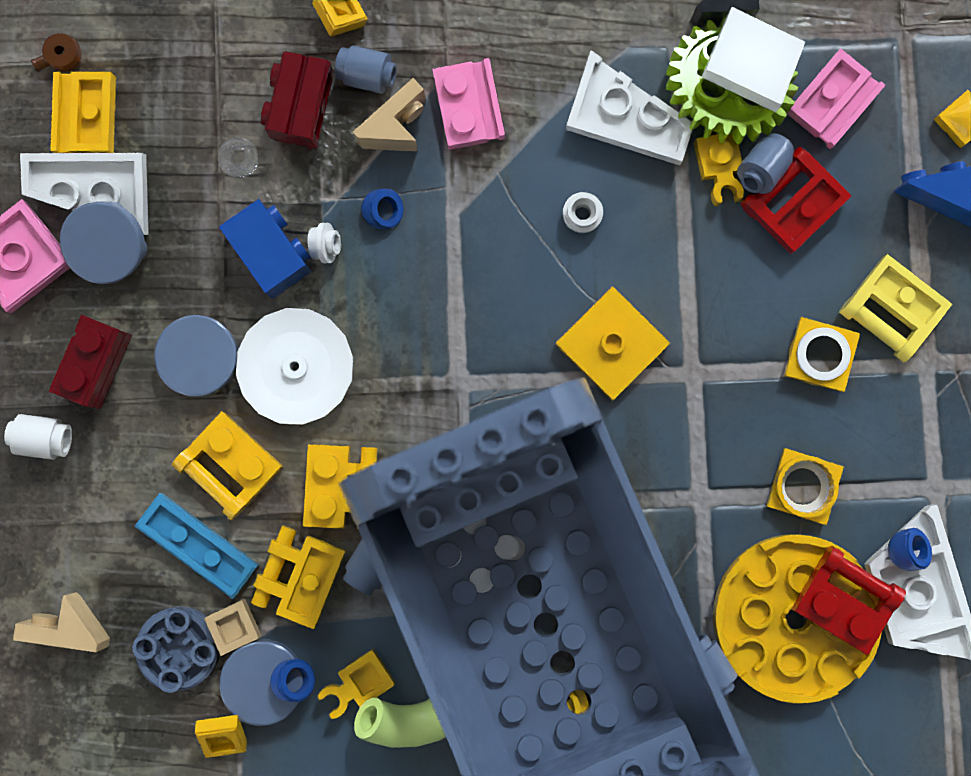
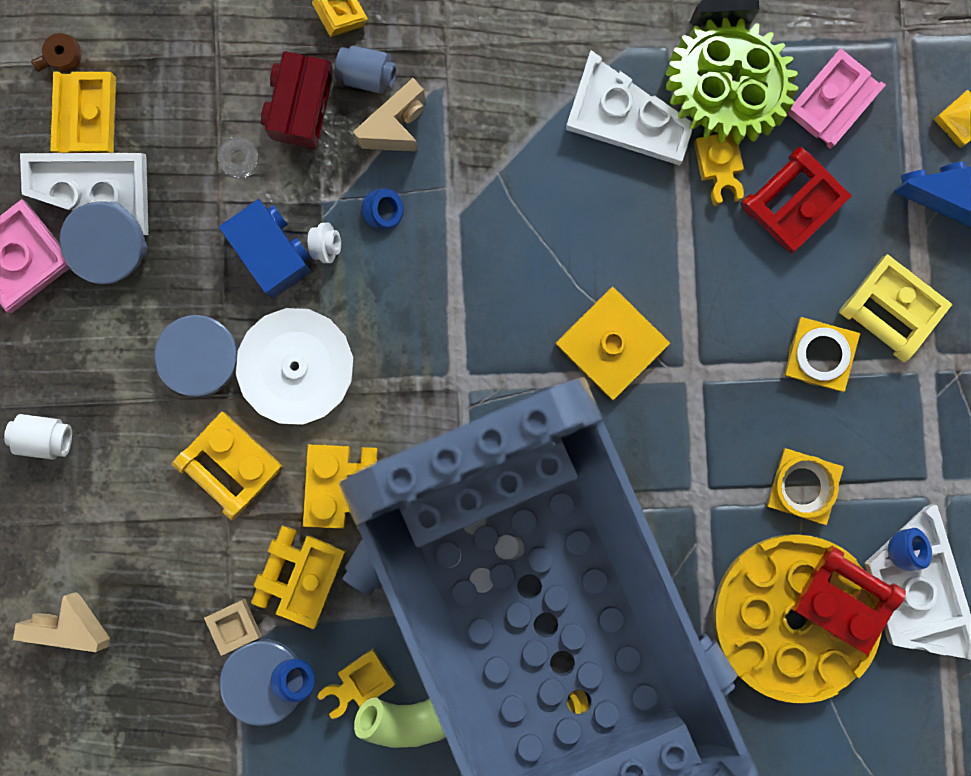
dark red brick [49,315,132,409] -> none
sand blue tile [132,606,220,693] -> none
dark azure tile [135,493,260,599] -> none
yellow tile [195,715,247,758] -> none
bright pink plate [432,58,505,150] -> none
white plate [563,192,603,233] -> none
white tile [702,7,805,112] -> none
sand blue brick [737,133,794,194] -> none

